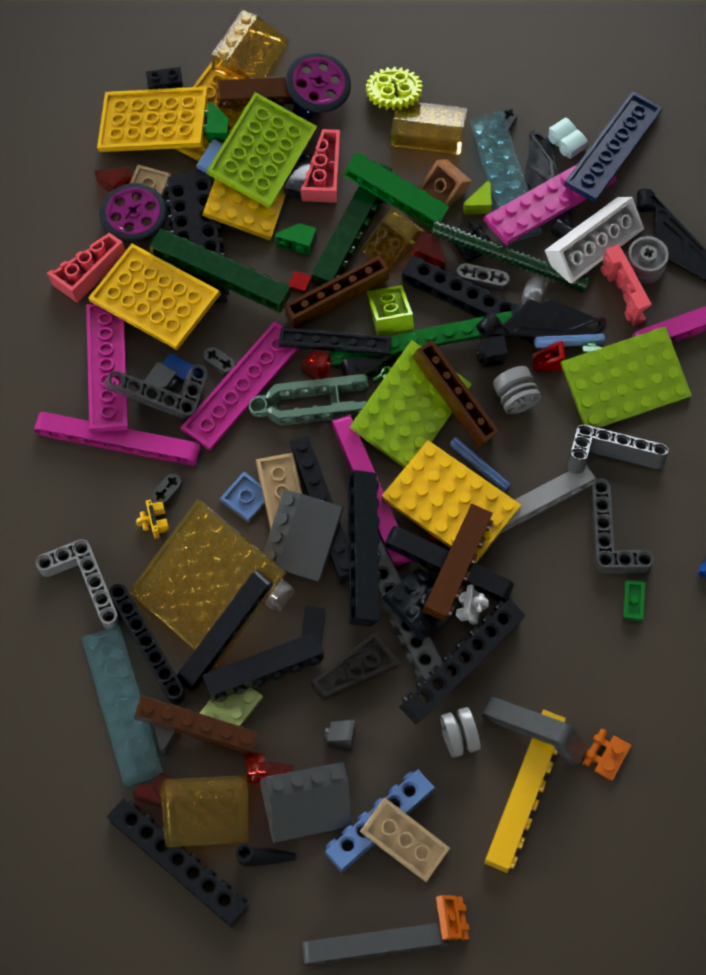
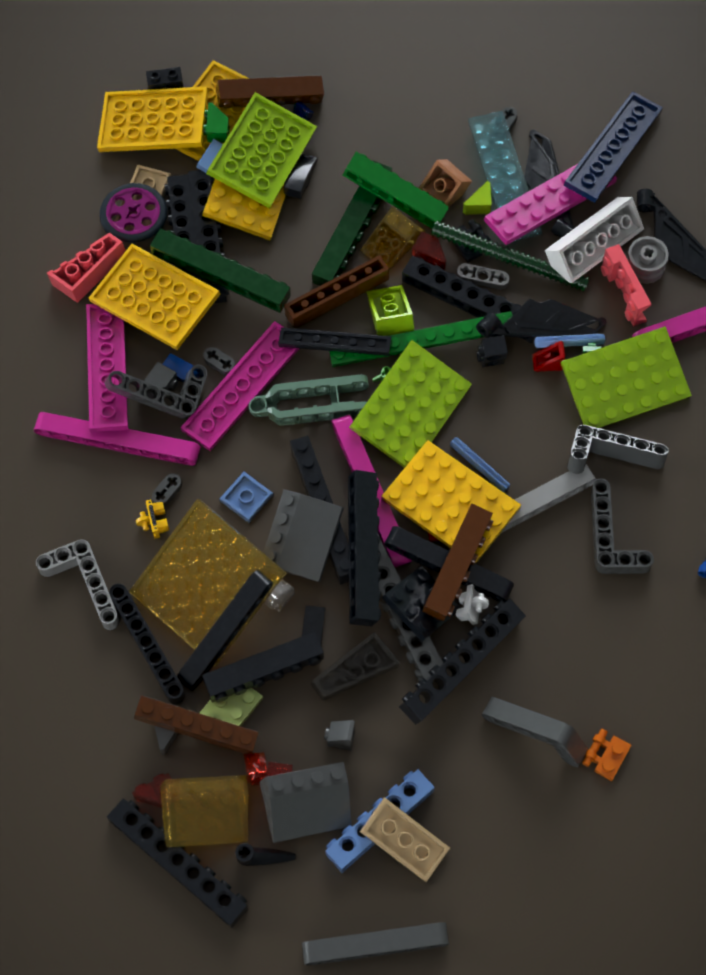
clear light blue plate [82,625,164,787] -> none
clear red slope [95,167,132,192] -> none
clear yellow slope [212,10,288,79] -> none
tan tile [256,453,302,530] -> none
green slope [275,223,317,255] -> none
wedge [286,52,351,113] -> none
red tile [288,271,312,294] -> none
coral wedge [301,129,341,202] -> none
clear red slope [301,350,331,380] -> none
black piece [341,355,394,376] -> none
neon yellow gear [366,67,422,111] -> none
clear yellow slope [391,102,467,154] -> none
reddish brown brick [412,340,499,448] -> none
orange plate [436,895,470,940] -> none
light grey wheel [440,707,481,758] -> none
yellow brick [484,709,566,873] -> none
light grey wheel [493,366,542,414] -> none
clear slope [520,275,549,306] -> none
light aqua brick [548,117,588,159] -> none
green plate [623,580,645,622] -> none

